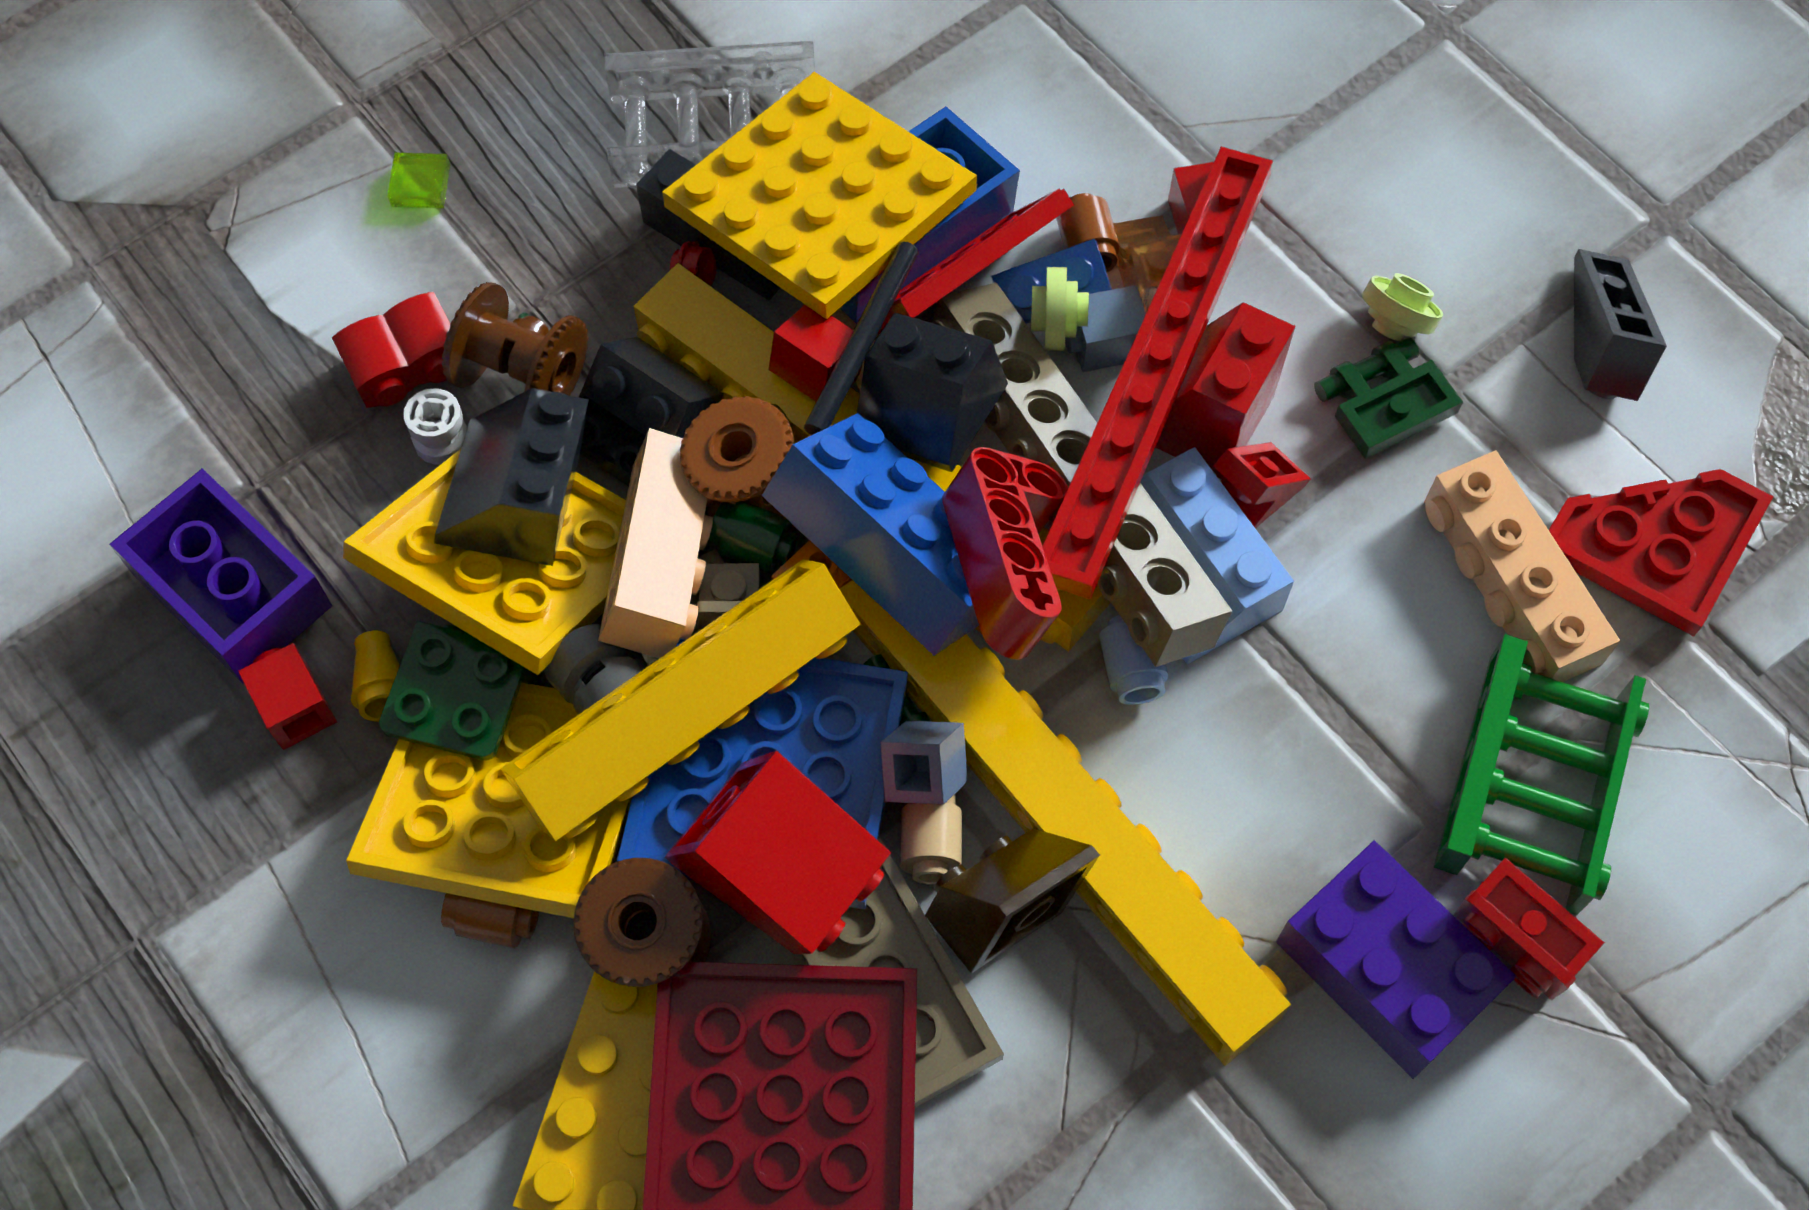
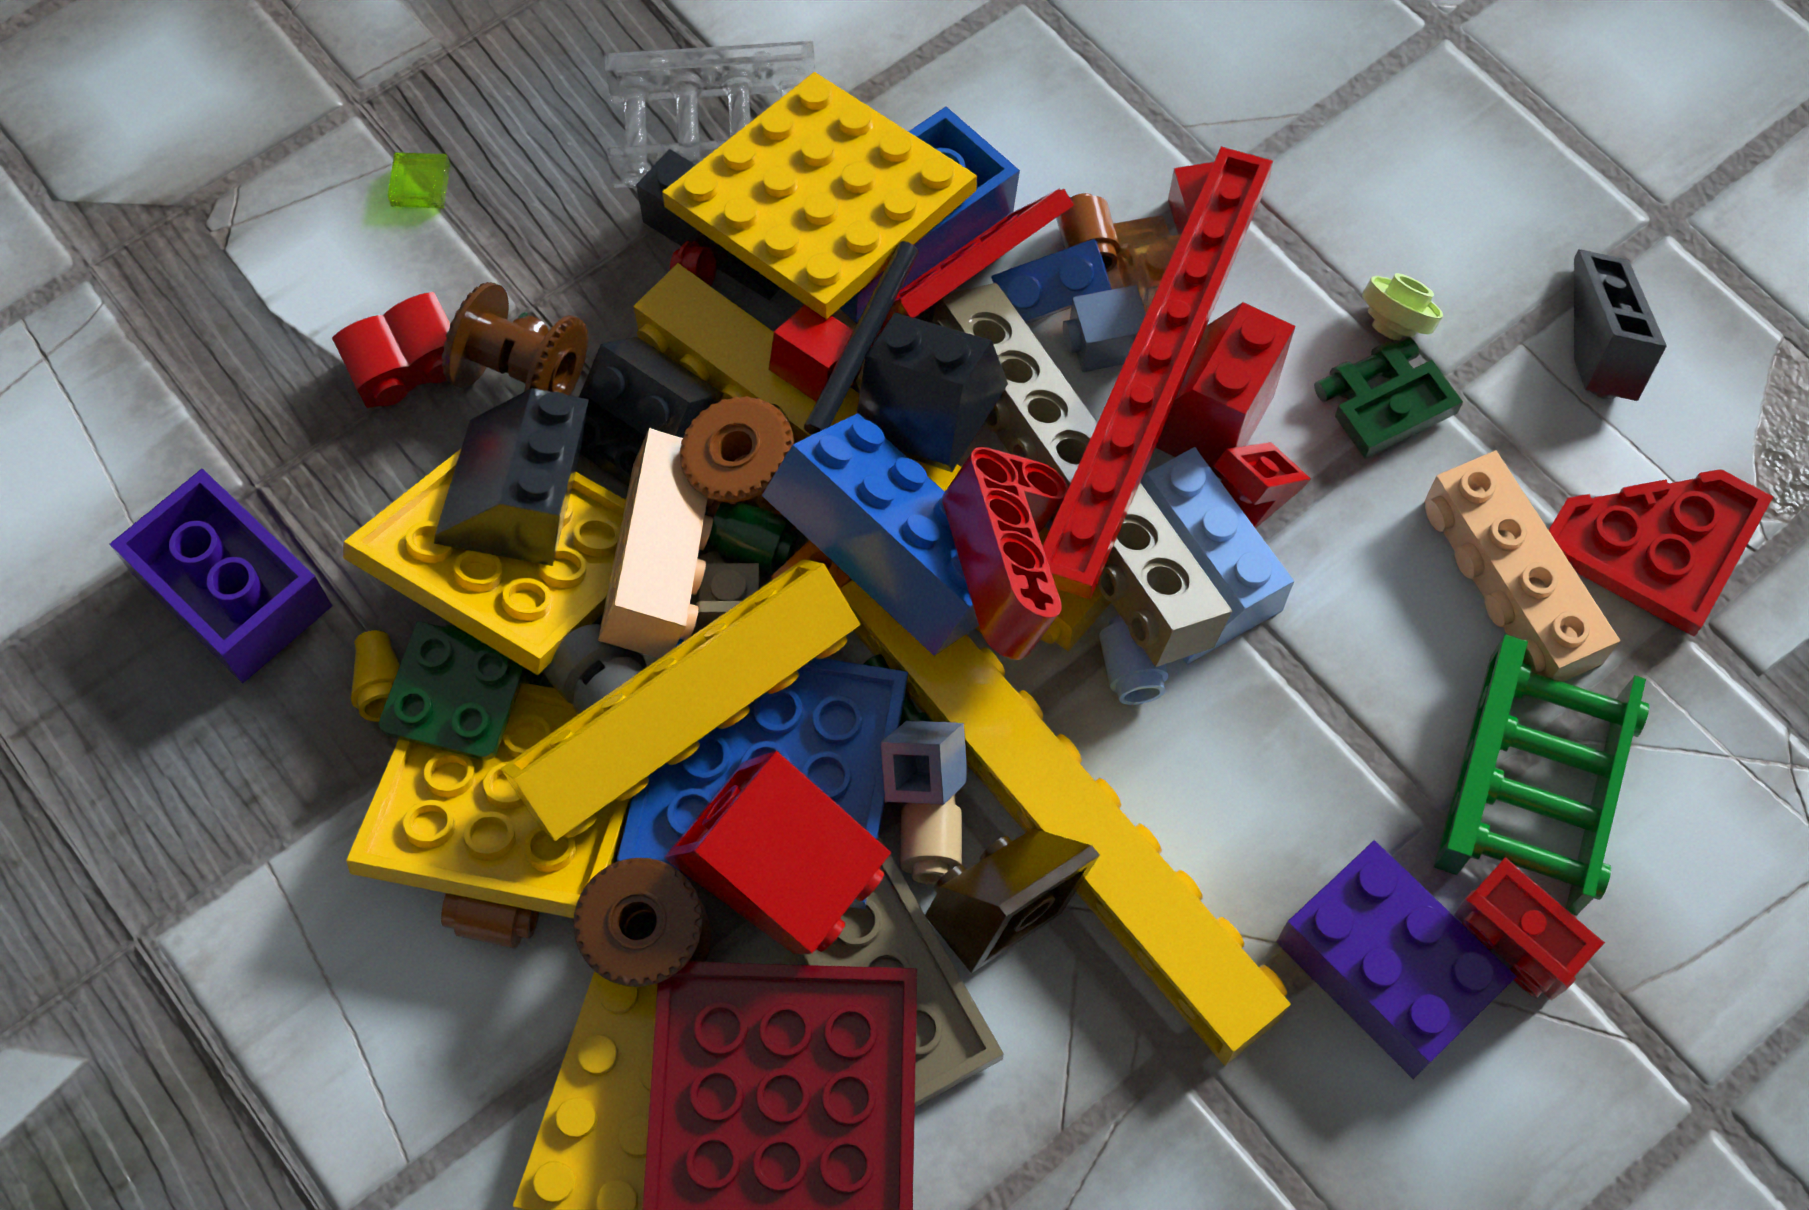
red brick [238,643,337,750] -> none
white wheel [404,388,467,465] -> none
yellowish green plate [1031,267,1089,351] -> none

